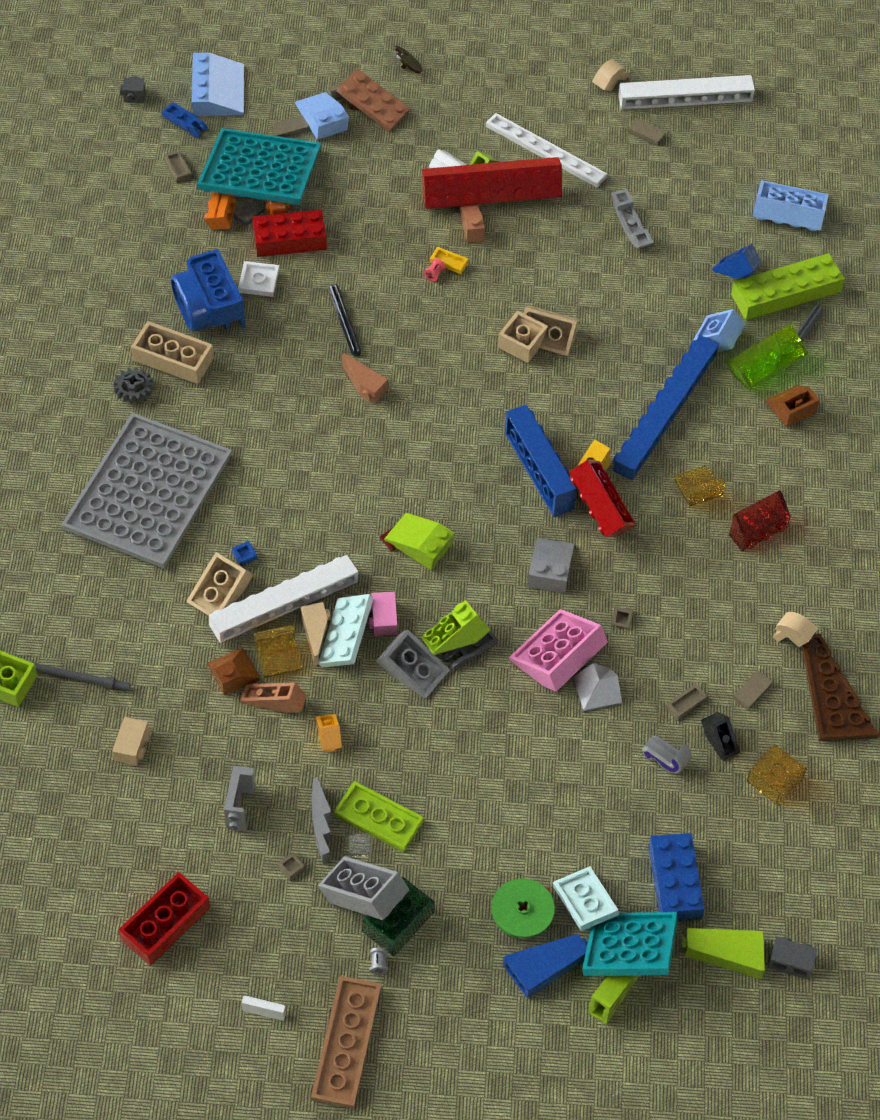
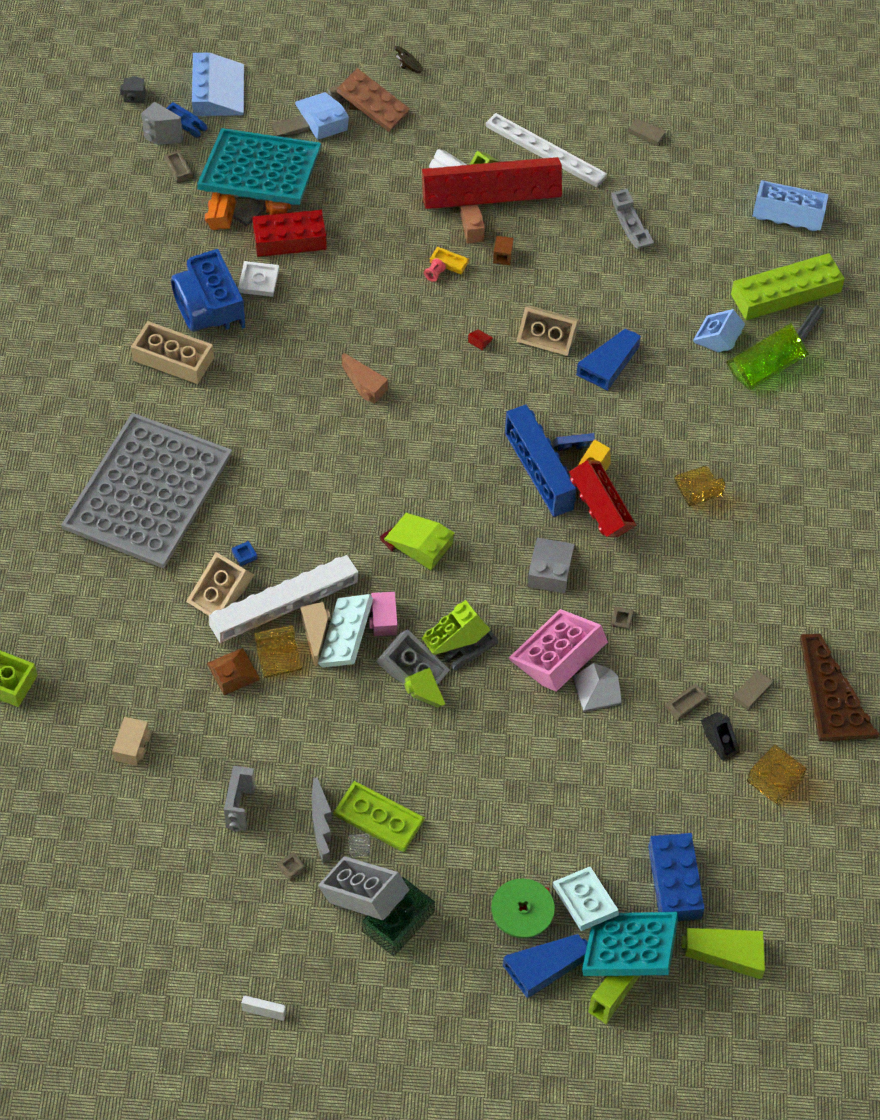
dark grey bar [34,663,131,691] -> none
dark grey gear [114,367,154,404] -> none
red brick [118,872,210,966] -> none
nougat slope [240,682,307,713] -> none
medium nougat plate [311,976,382,1109] -> none
light orange slope [316,714,342,752] -> none
black axle [329,284,361,356] -> none
light grey bush [369,947,388,975] -> none
tan slope [498,310,548,363] -> none
tan brick [592,59,629,91] -> none
blue brick [612,335,719,481] -> none
white brick [618,75,755,110] -> none
light grey animal [642,736,692,773] -> none
blue slope [712,243,762,279] -> none
clear red slope [729,490,791,551] -> none
dark orange slope [766,385,820,427] -> none
dark grey brick [768,937,818,980] -> none
tan brick [773,612,818,647] -> none
none -> light grey slope [141,102,183,145]
none -> lime slope [404,667,445,708]
none -> red slope [468,329,493,351]
none -> dark orange brick [493,236,514,265]
none -> blue plate [552,433,595,451]
none -> blue slope [576,329,641,391]

